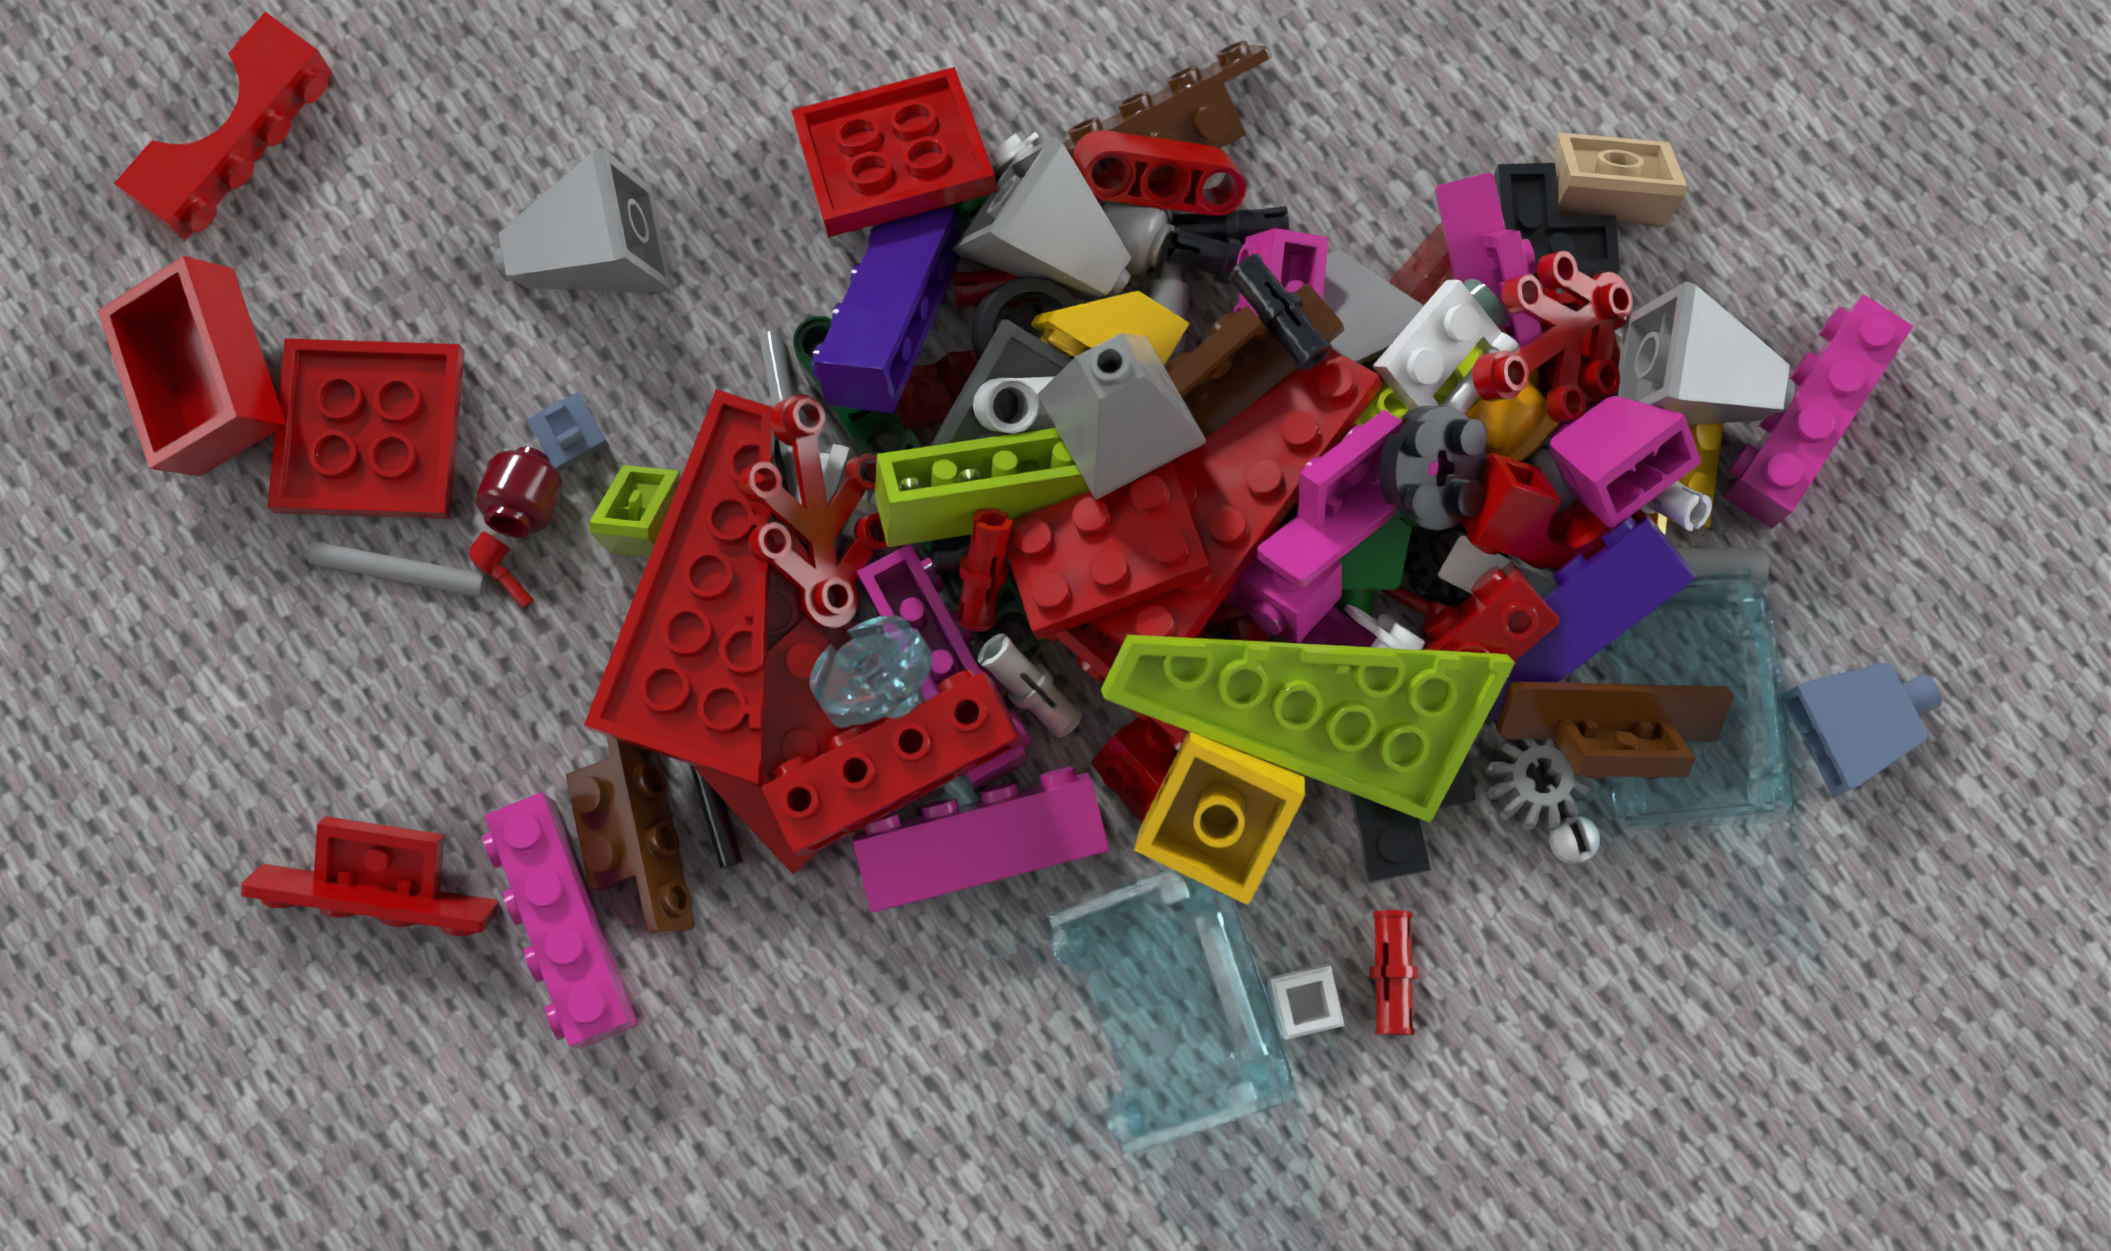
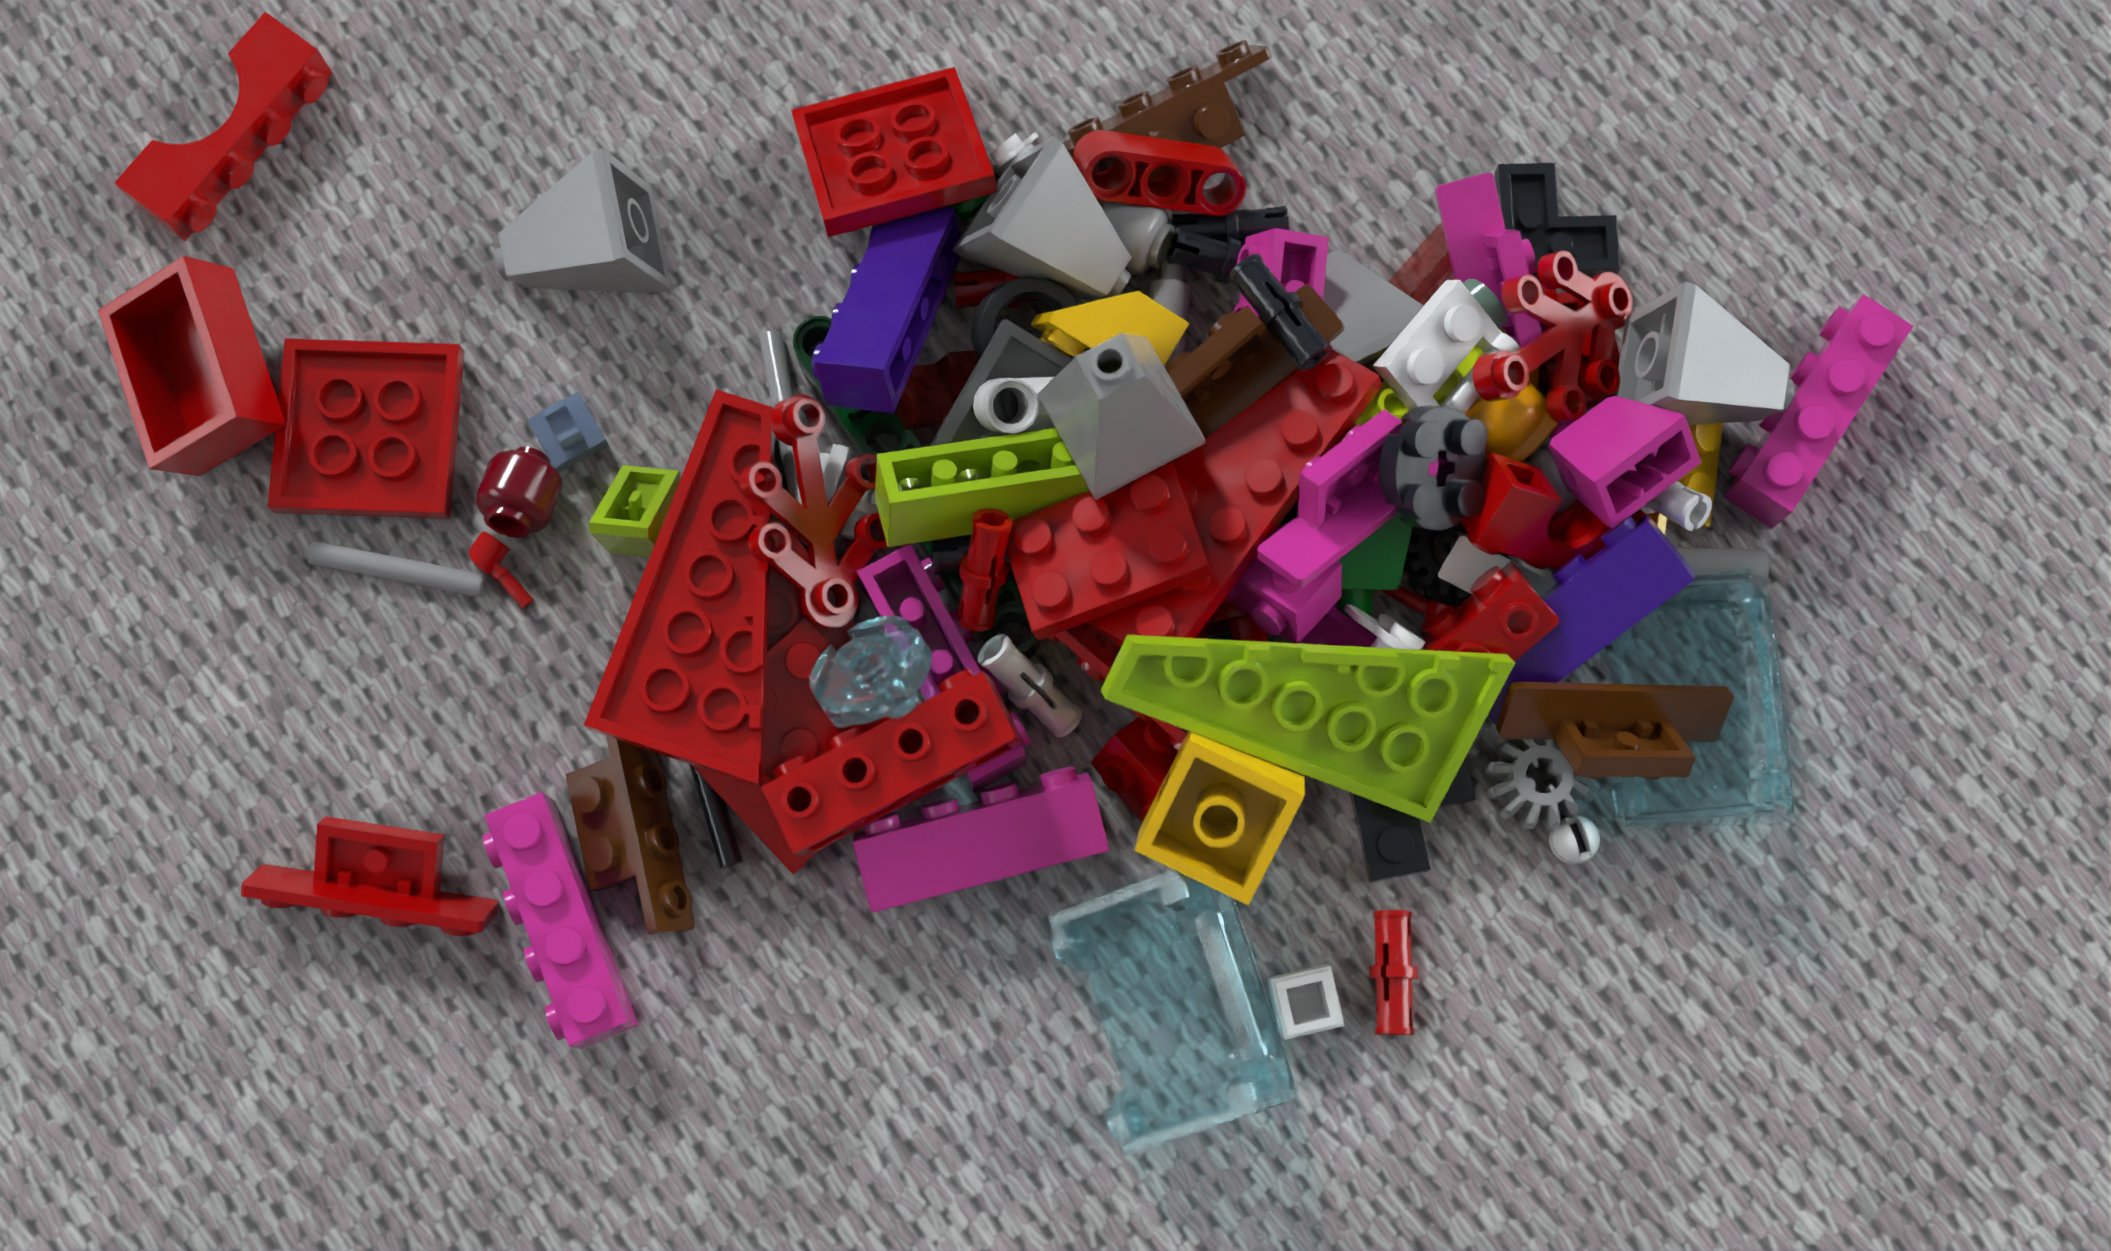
tan slope [1555,132,1687,226] -> none
sand blue torso [1781,662,1942,798] -> none

